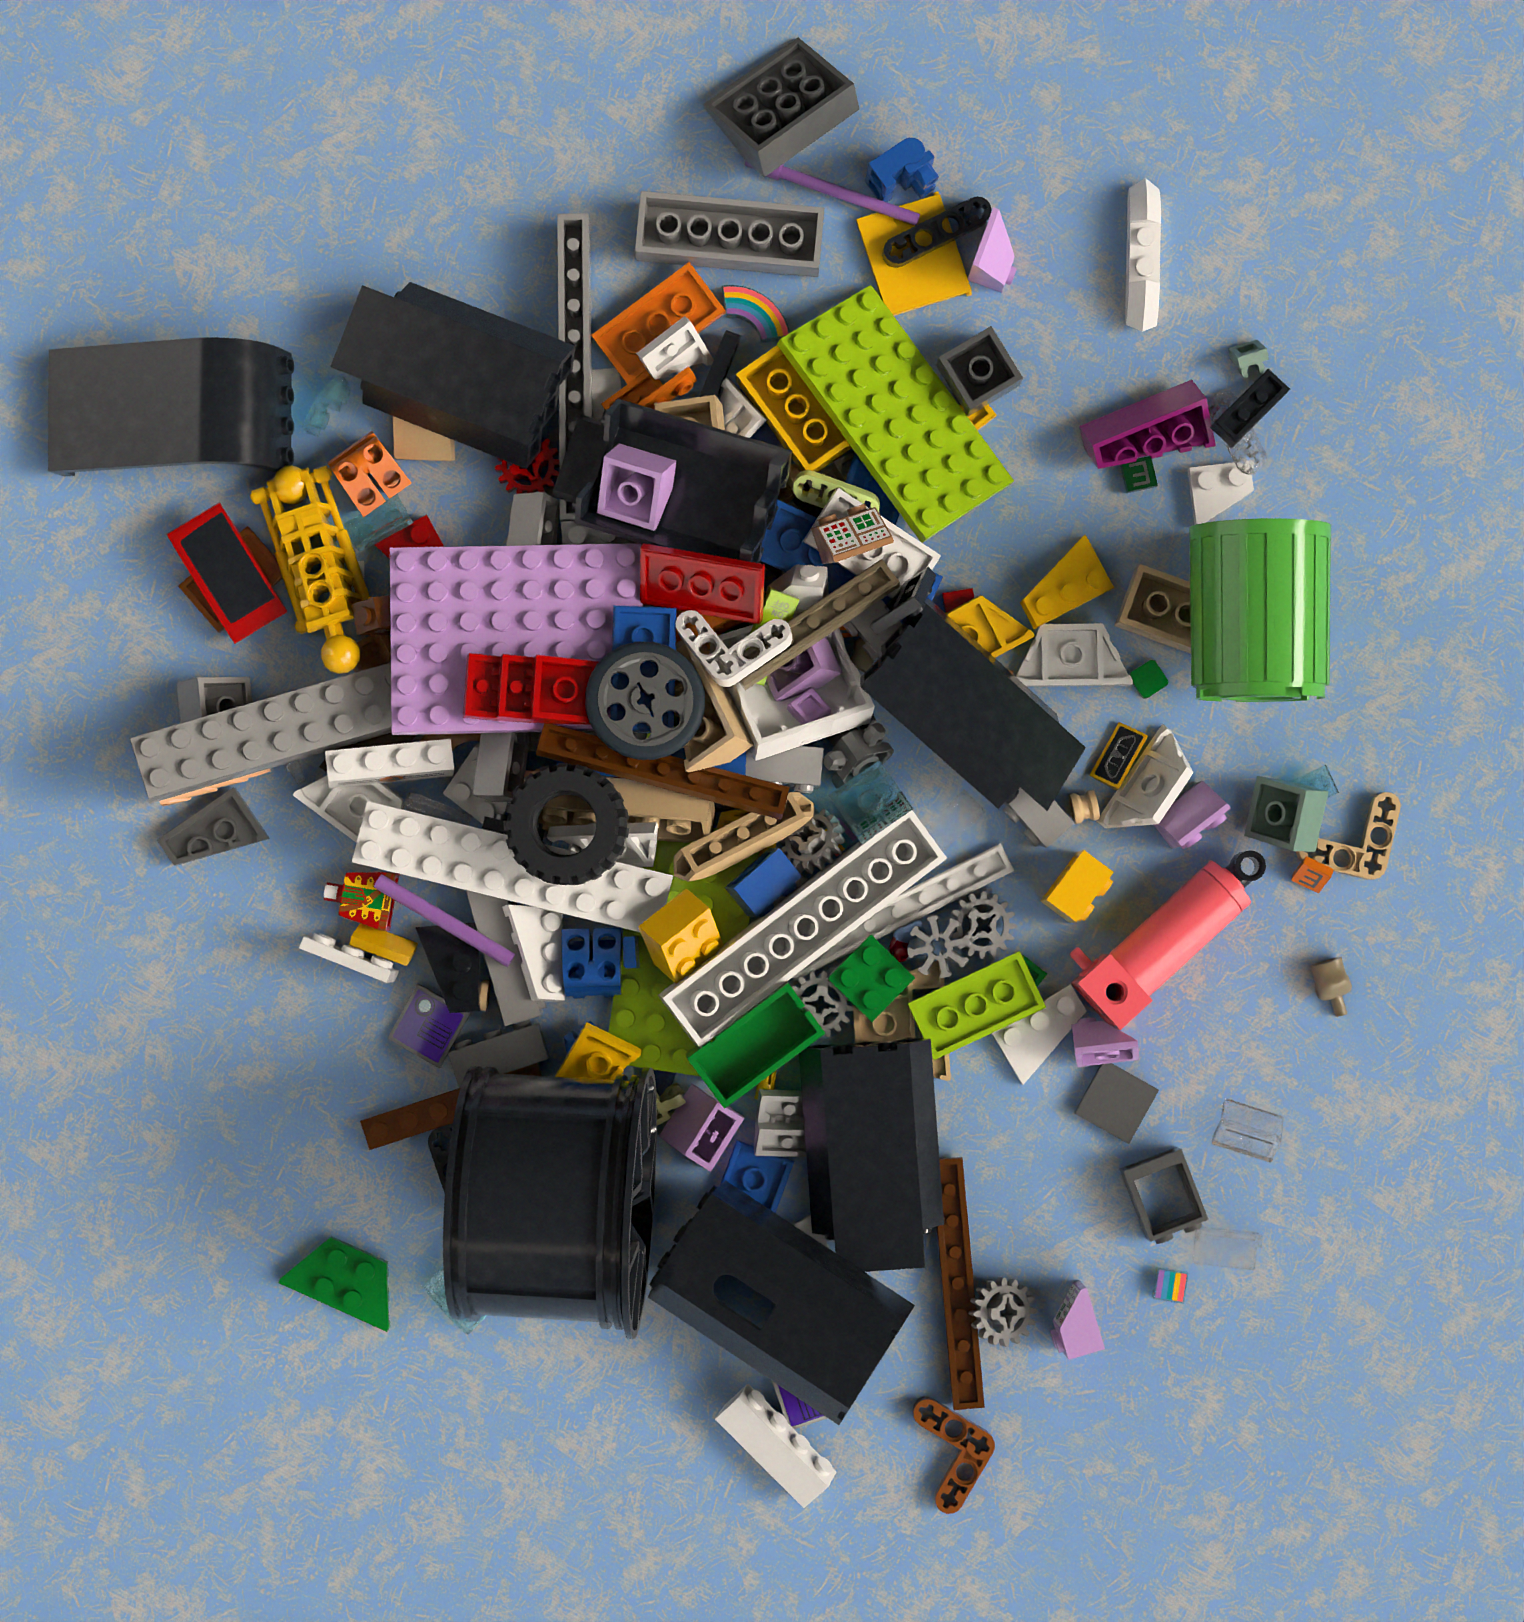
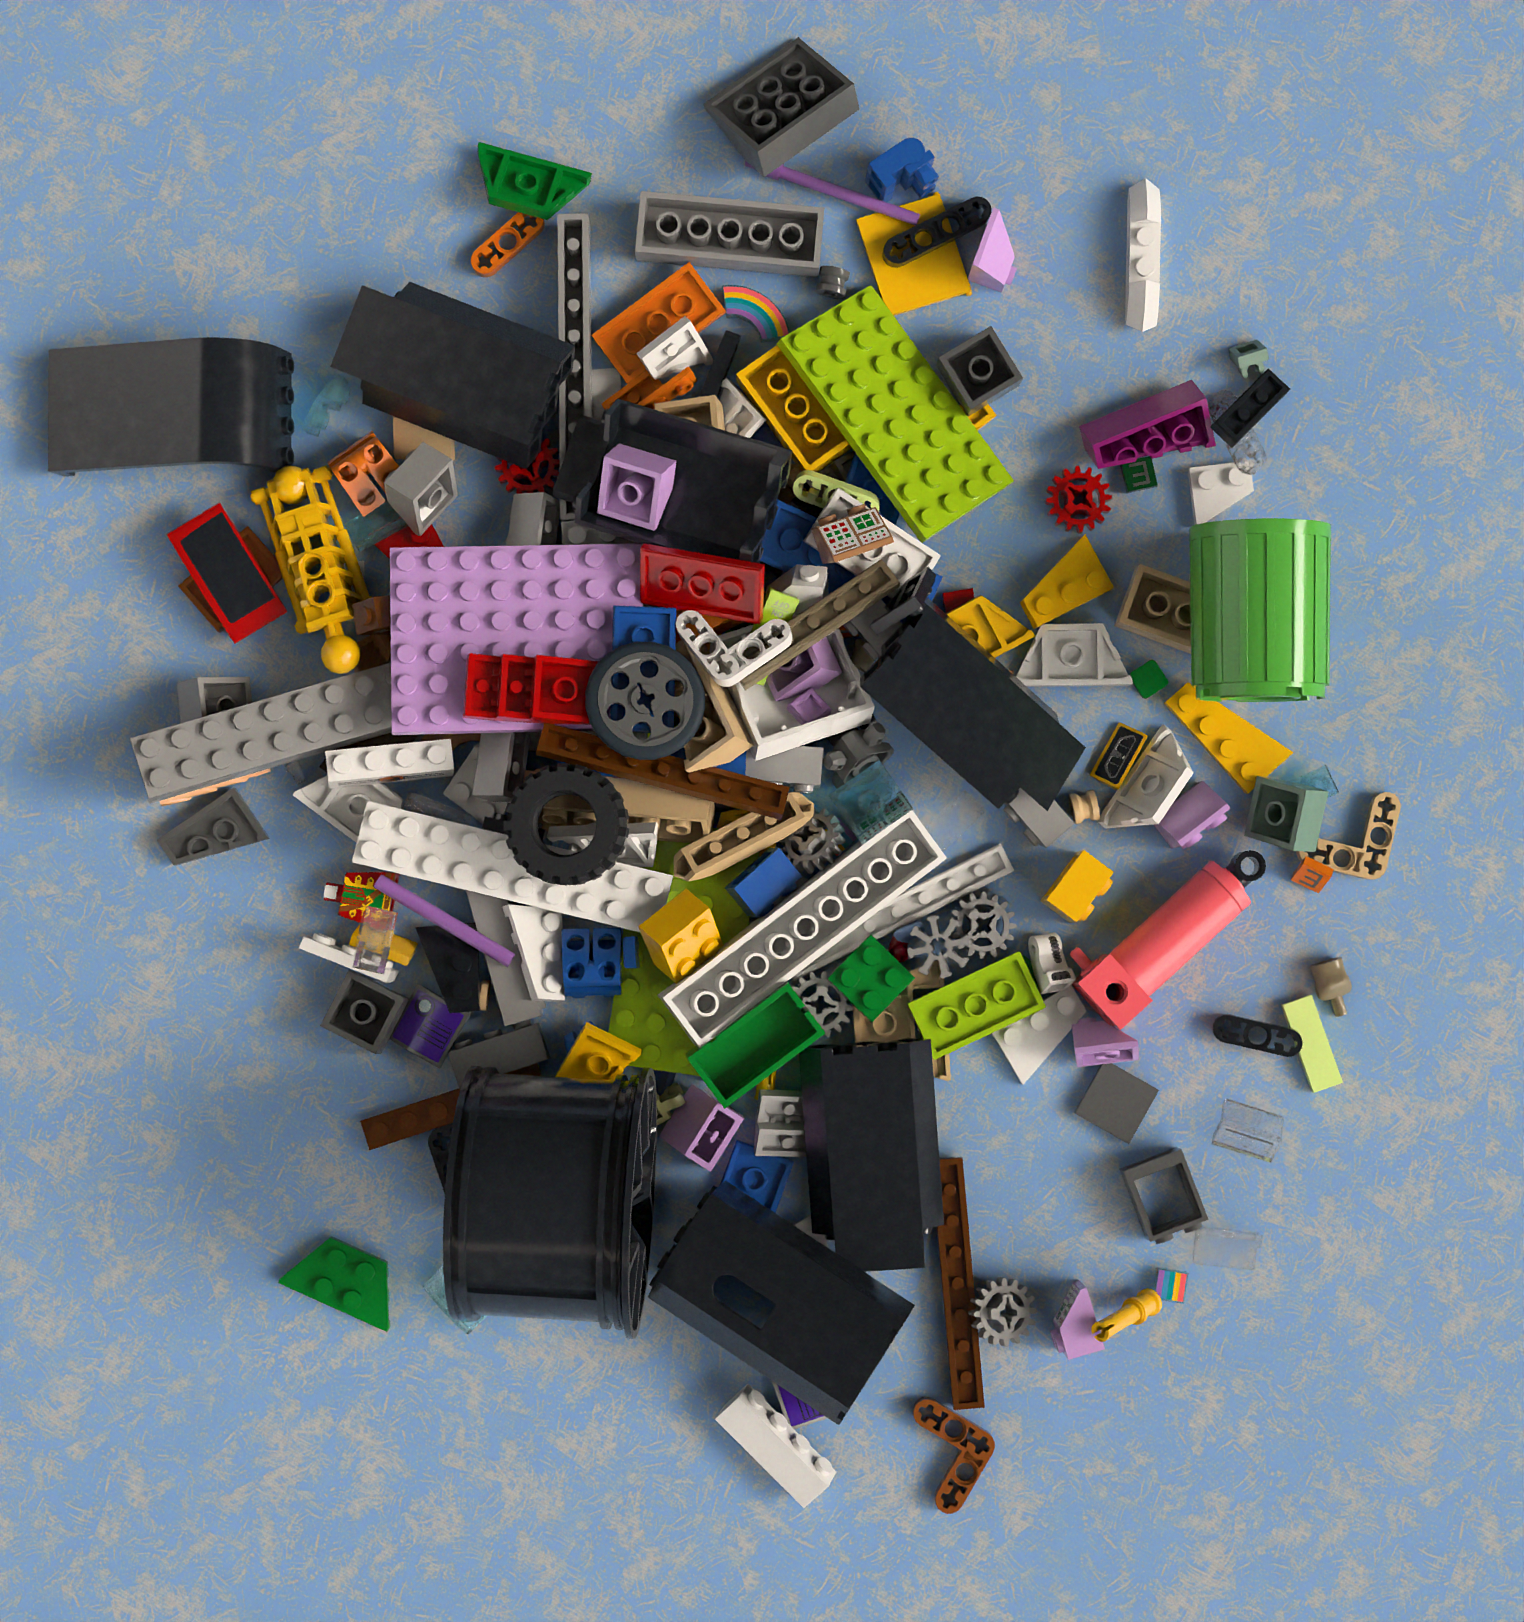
none -> dark grey brick [320,970,409,1054]
none -> clear slope [352,906,398,974]
none -> light grey slope [384,442,458,536]
none -> orange beam [471,212,545,278]
none -> green wing [477,142,592,220]
none -> dark grey wheel [815,266,850,299]
none -> white leg [1028,932,1076,994]
none -> red gear [1044,466,1113,534]
none -> yellow pin [1091,1288,1162,1342]
none -> yellow wing [1164,682,1294,794]
none -> black beam [1213,1014,1303,1057]
none -> yellowish green tile [1281,995,1343,1093]

